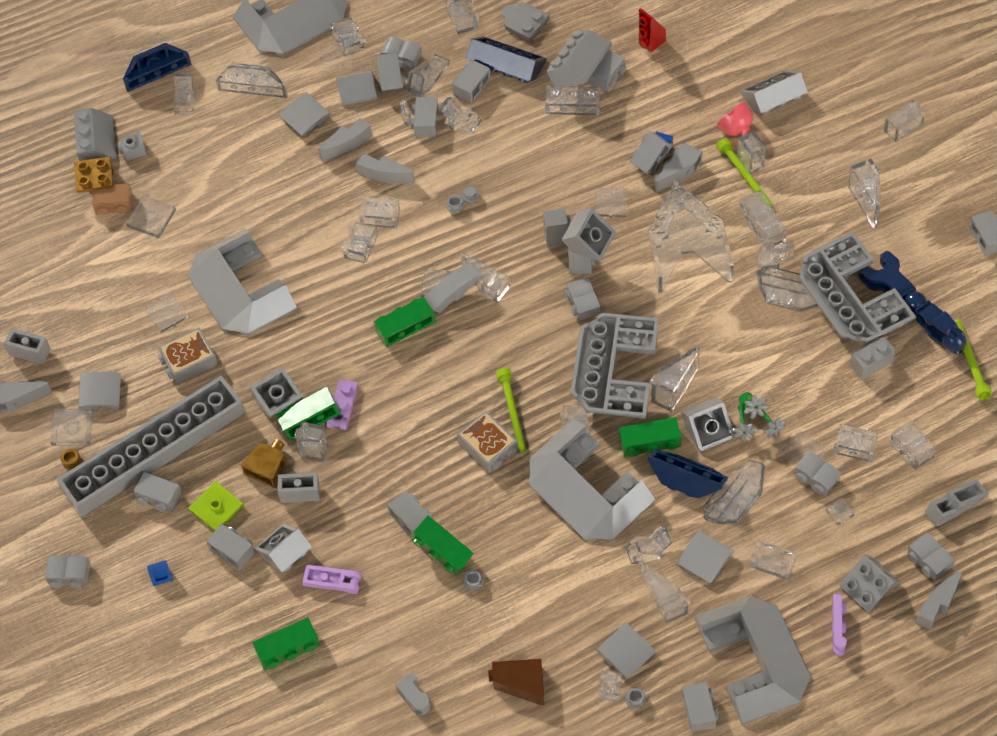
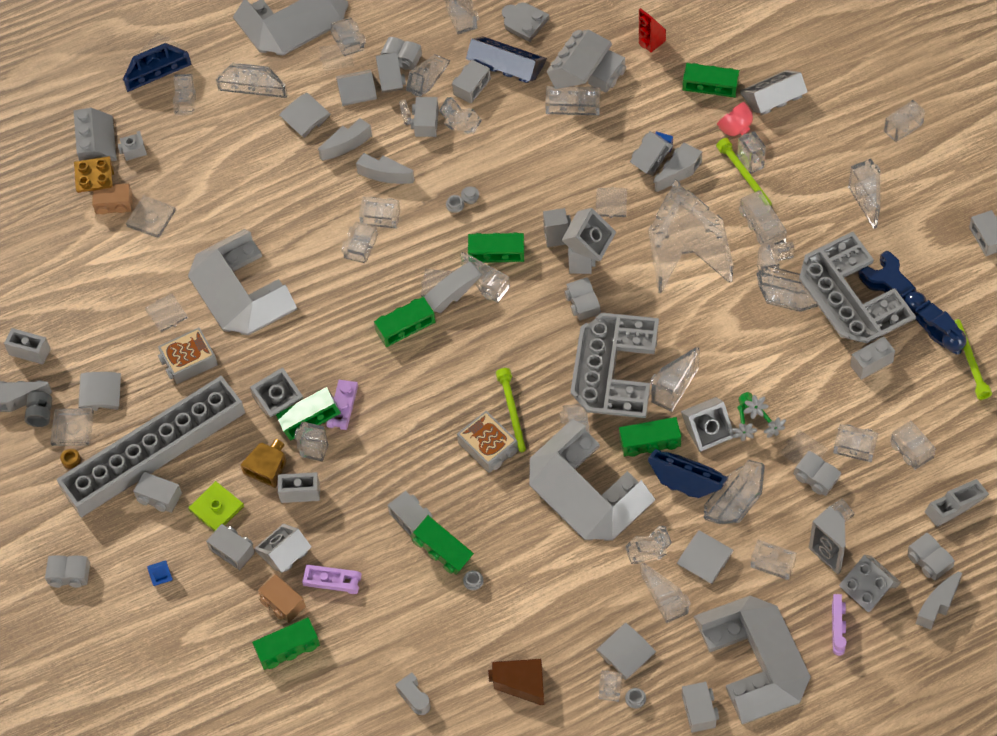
none -> dark grey wheel [24,392,52,427]
none -> medium nougat brick [258,574,306,623]
none -> green brick [468,232,525,263]
none -> green brick [682,63,740,98]
none -> light grey slope [809,506,845,574]

